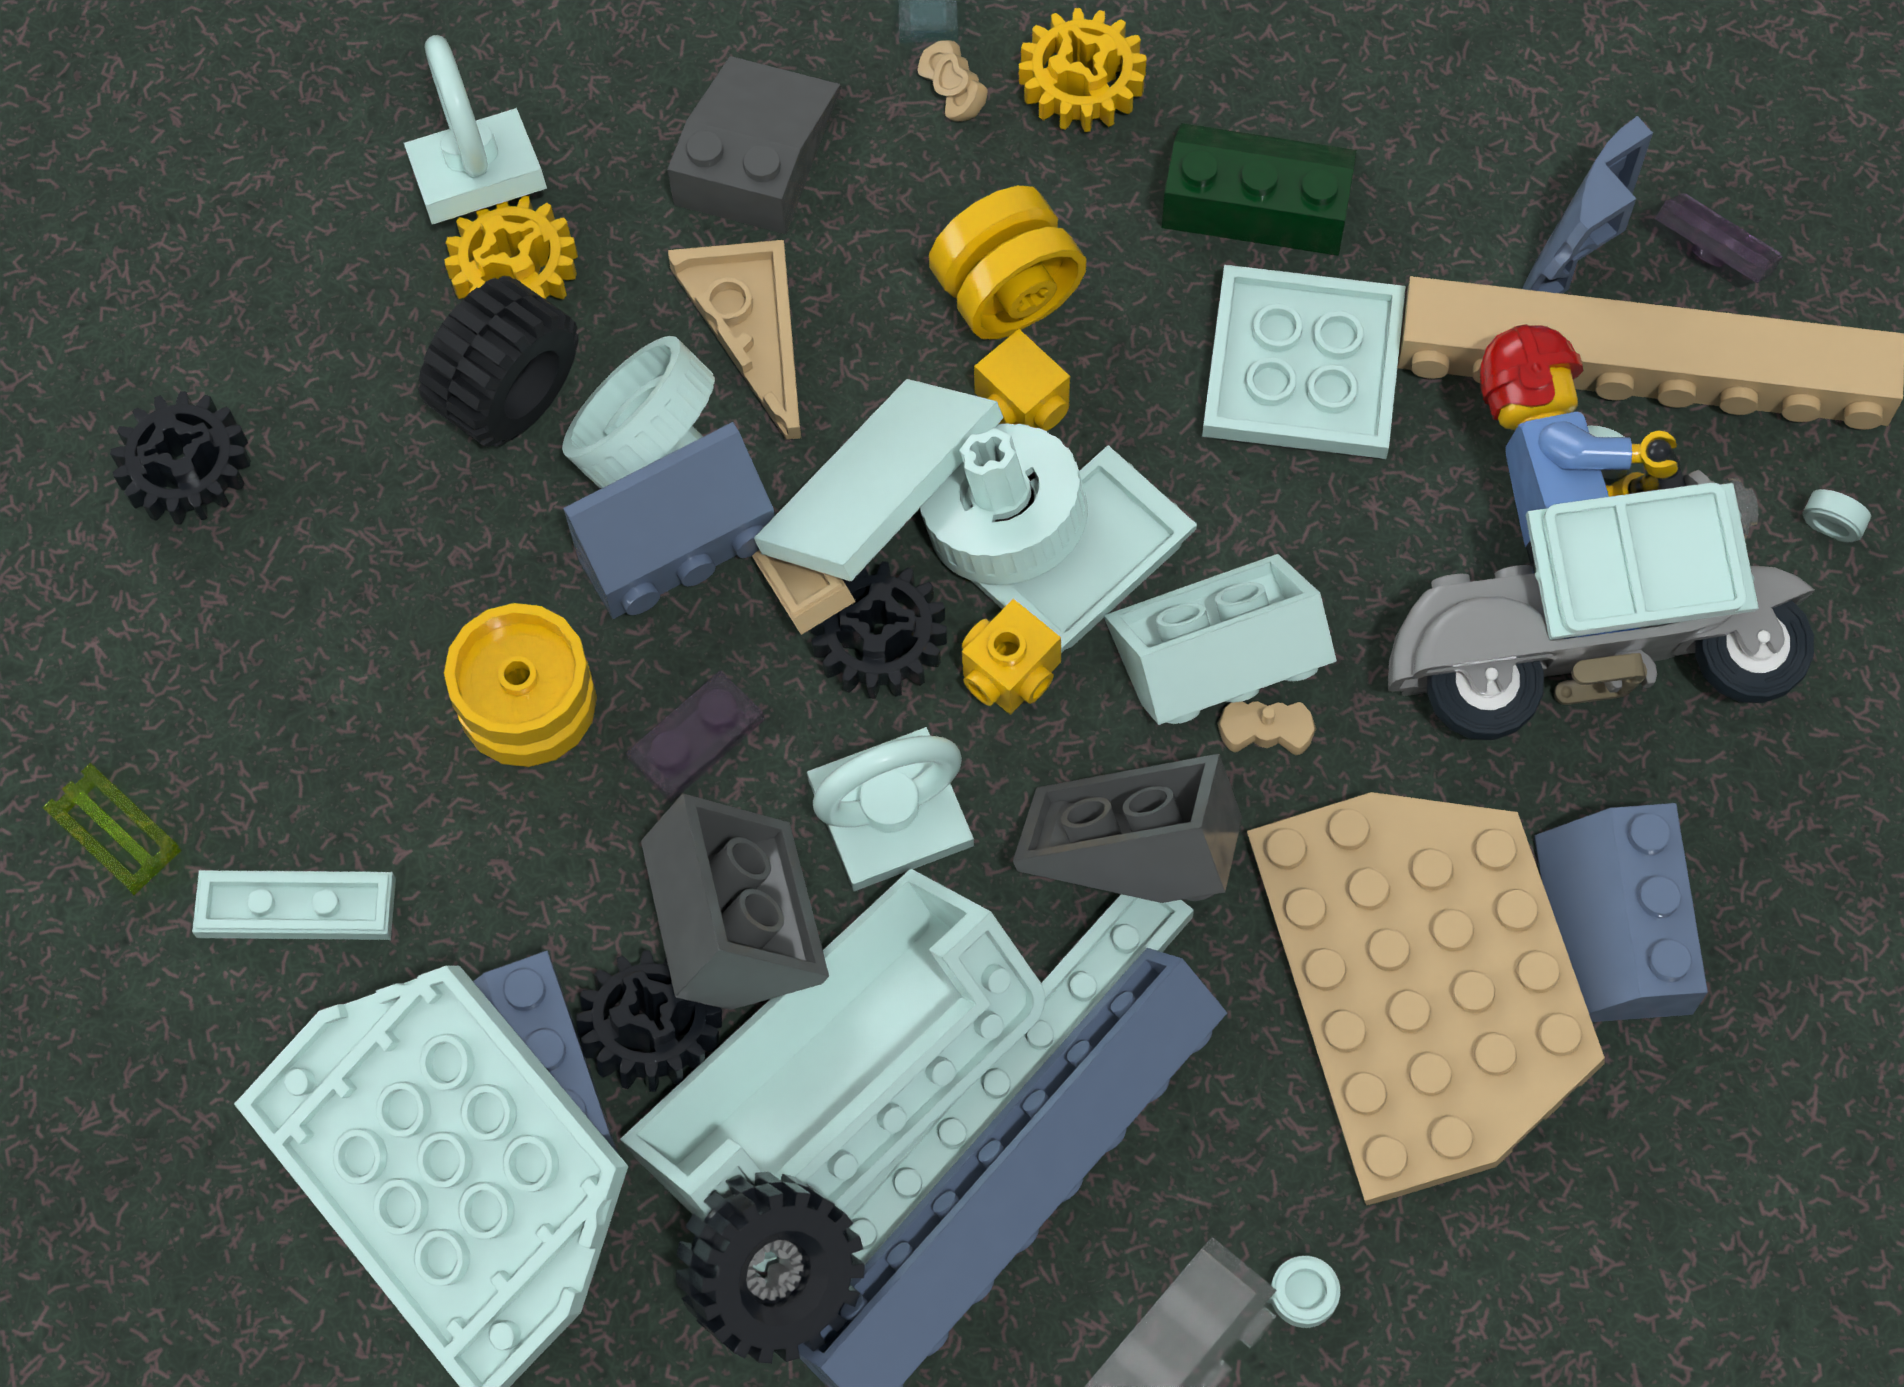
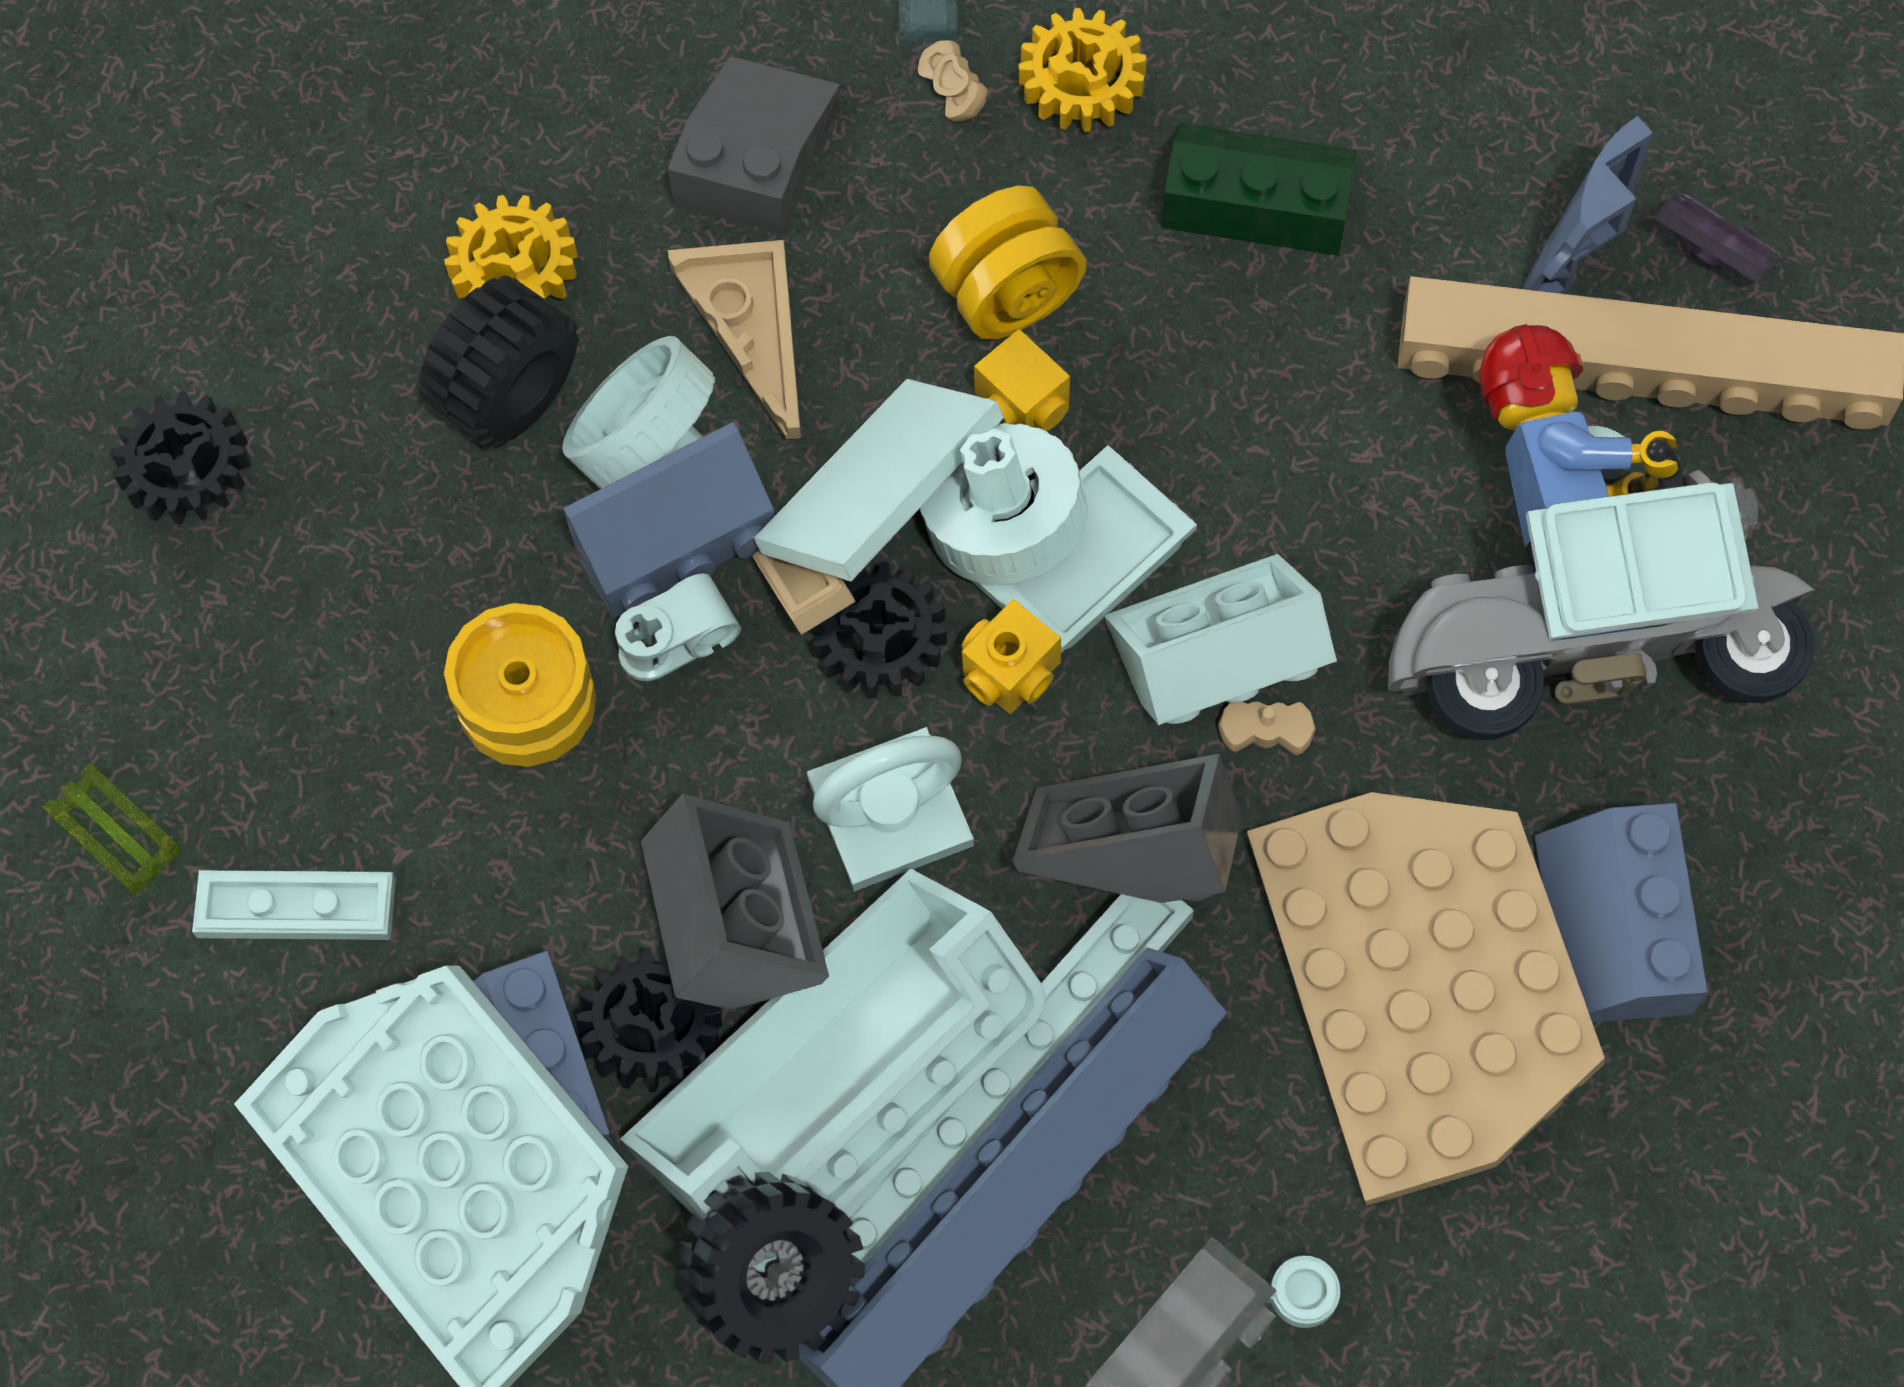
light aqua tile [404,35,547,225] -> none
clear purple plate [626,670,765,803] -> none
light aqua plate [1202,265,1406,459] -> none
light aqua tile [1803,489,1871,542] -> none
none -> light aqua piece [615,573,741,681]

